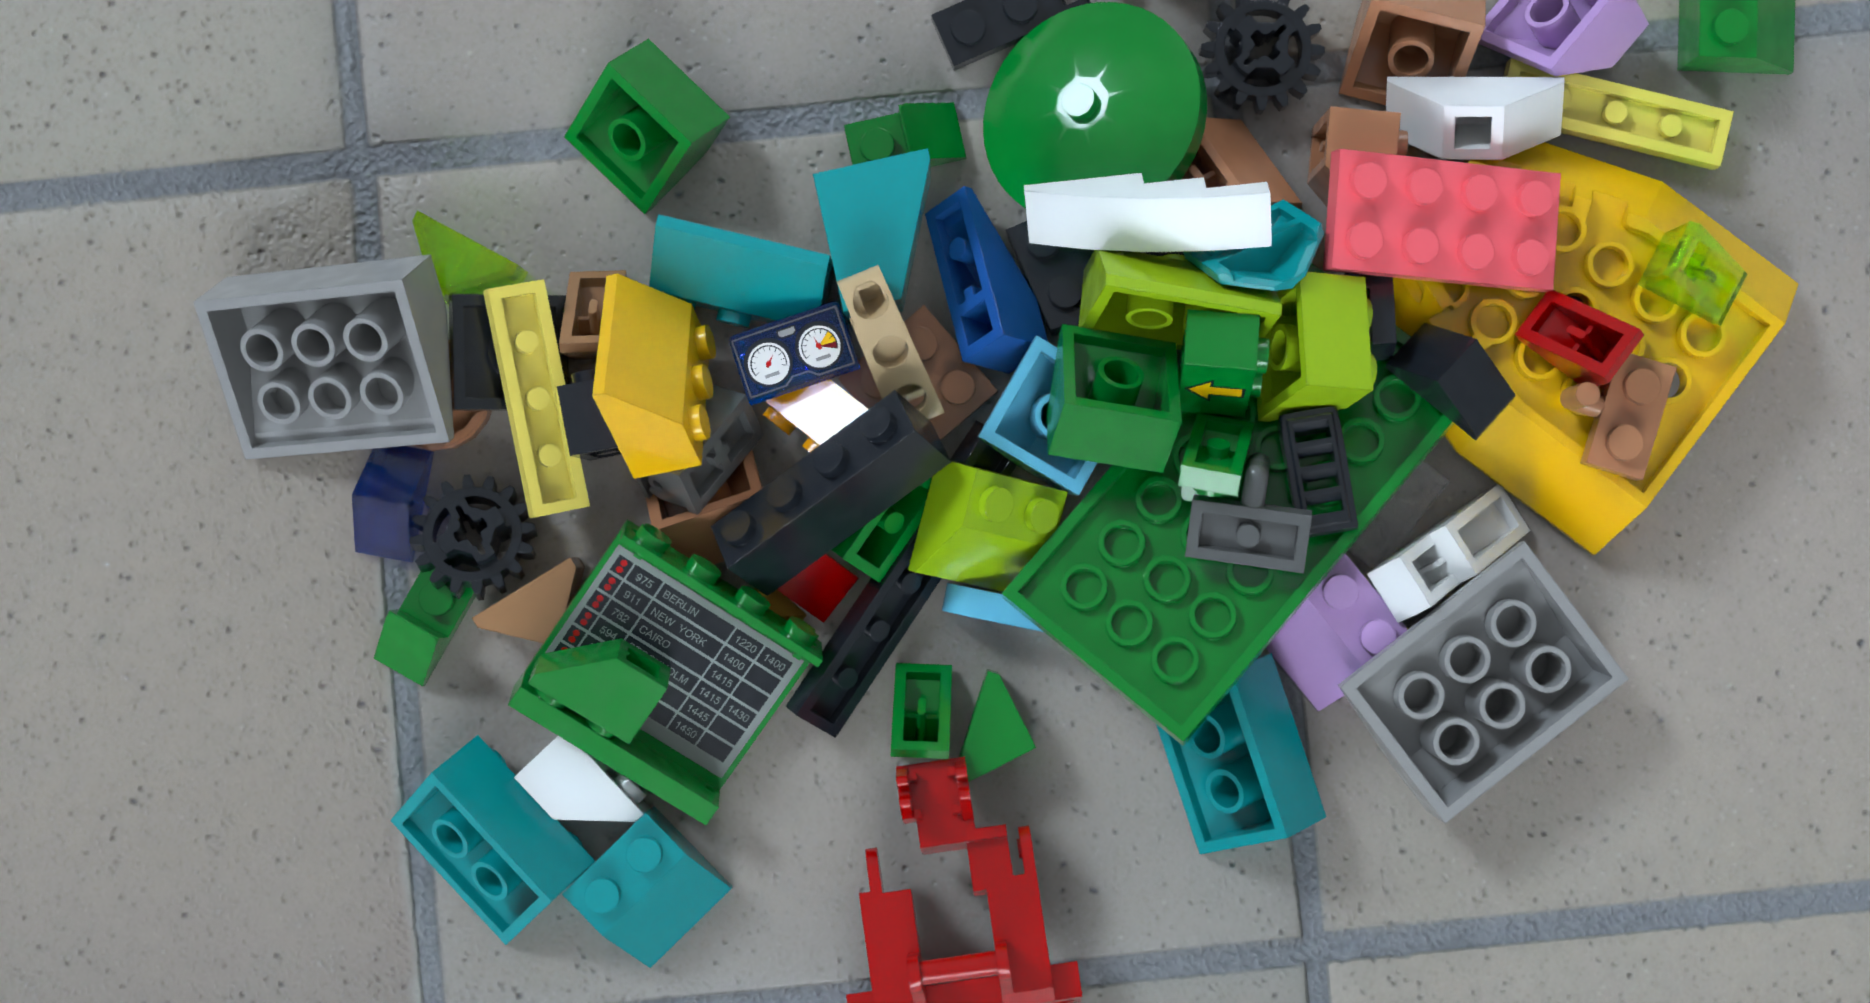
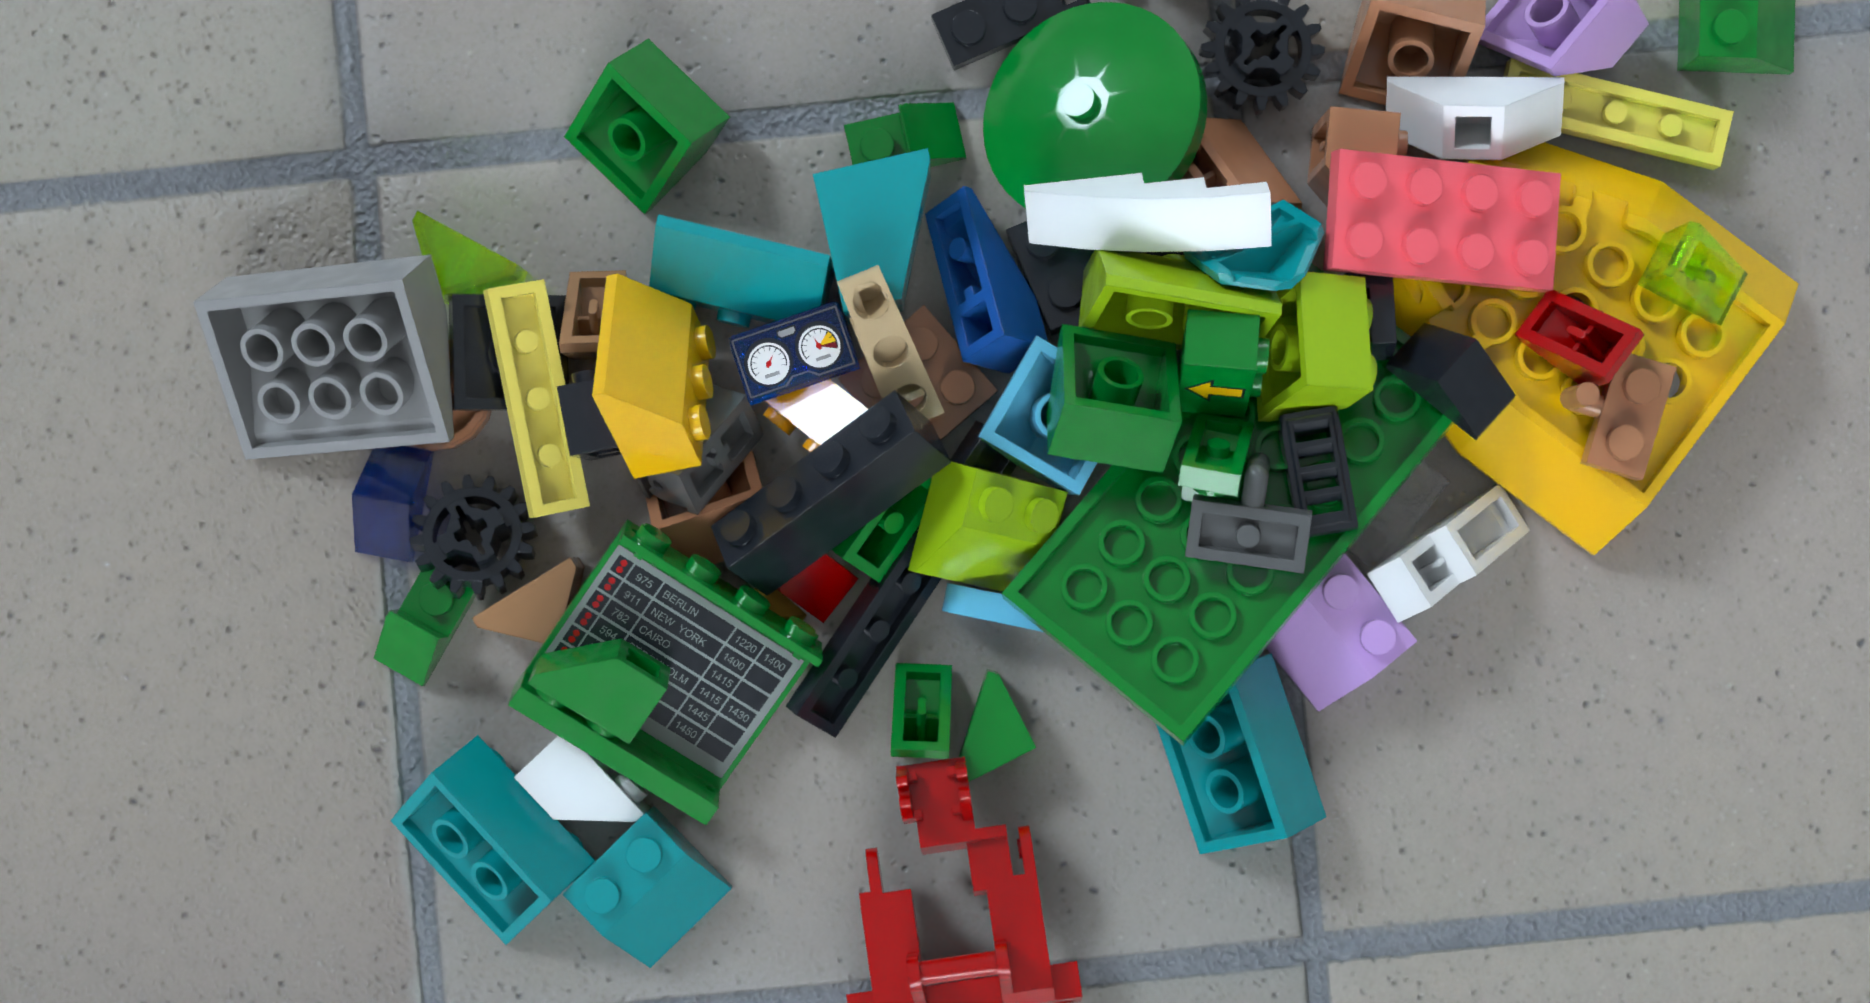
light grey slope [1338,541,1629,824] -> none

